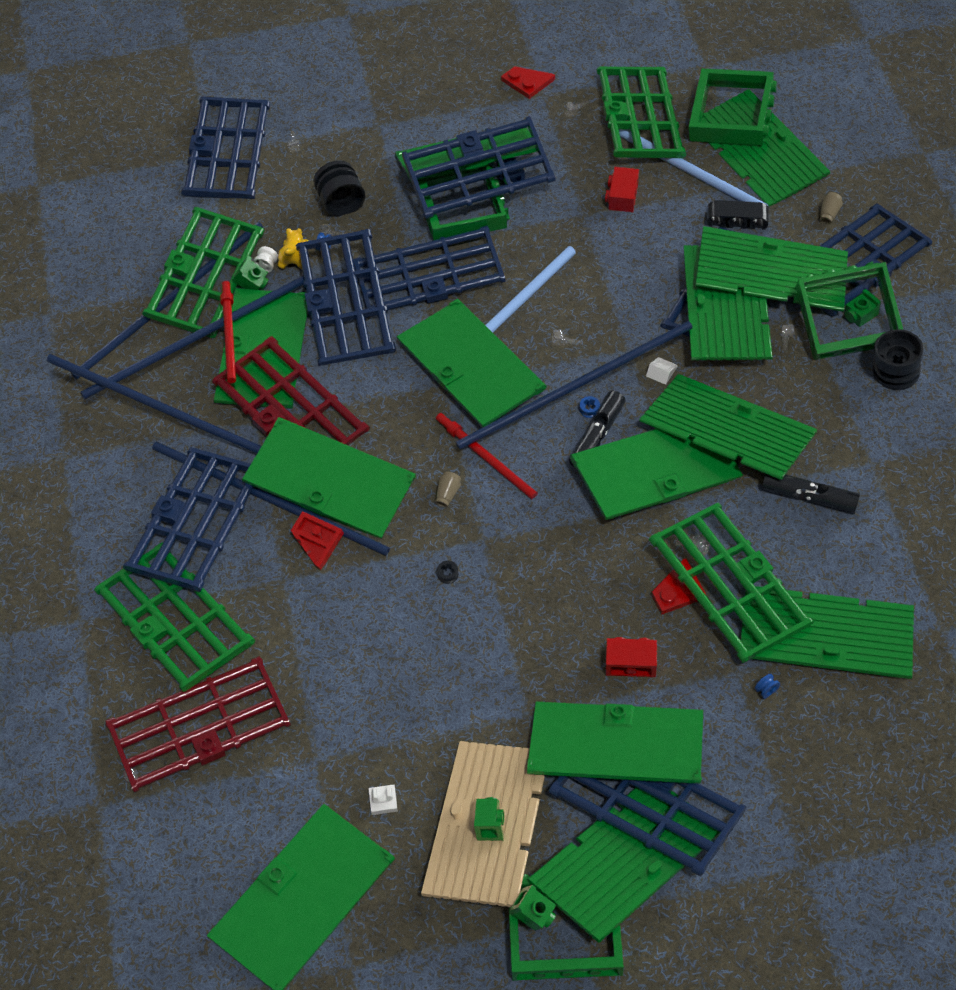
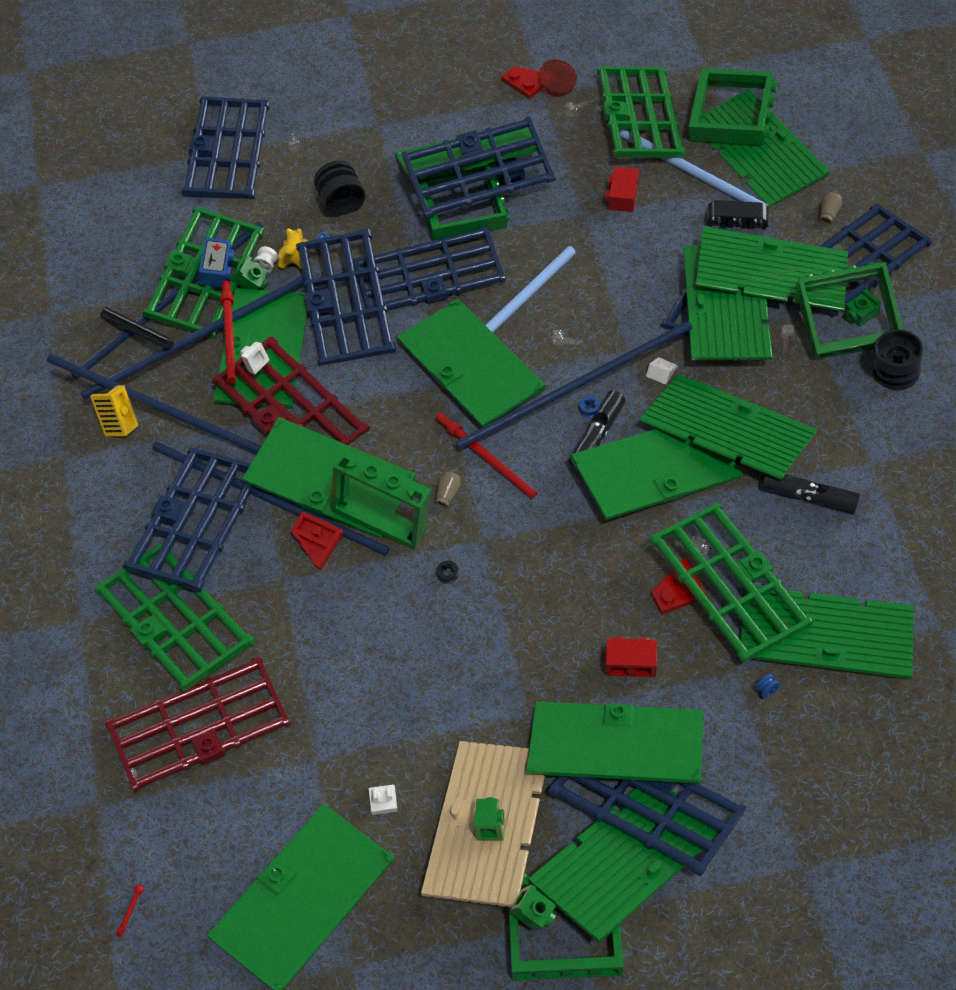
none -> yellow panel [90,385,139,436]
none -> black axle [100,307,174,350]
none -> red hinge [116,884,144,938]
none -> brick [199,237,234,287]
none -> white tile [240,341,269,374]
none -> green window [331,449,431,550]
none -> clear red tile [538,59,577,97]

